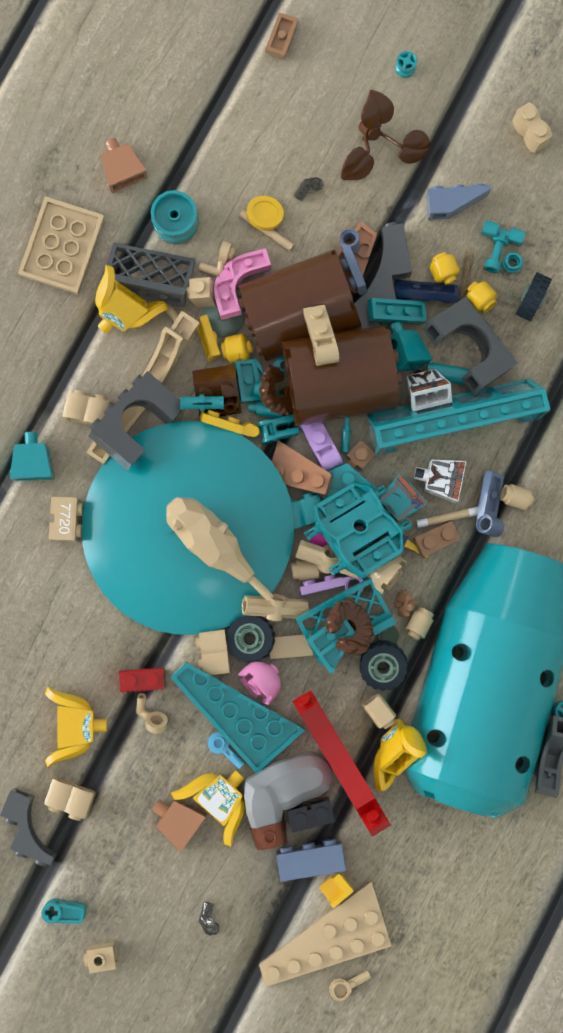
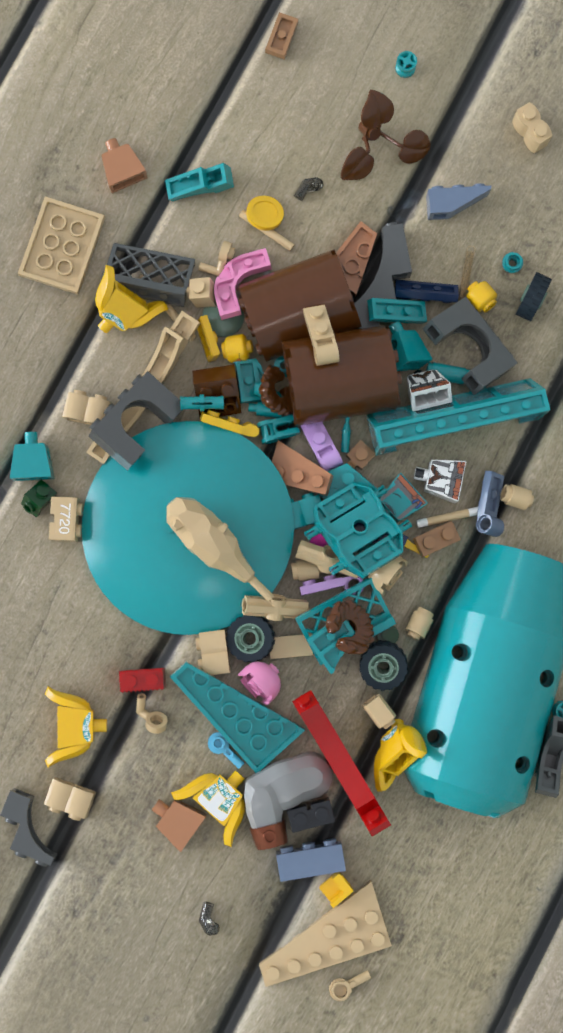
teal piece [41,898,86,924] -> none
tan brick [84,941,119,974] -> none
teal wheel [150,190,199,245] -> none
sand blue plate [340,229,367,296] -> none
medium nougat plant [394,590,418,617] -> none
yellow head [429,252,460,285] -> none
teal bar [481,220,526,273] -> none
none -> dark green bracket [21,479,57,517]
none -> teal slope [165,163,234,202]

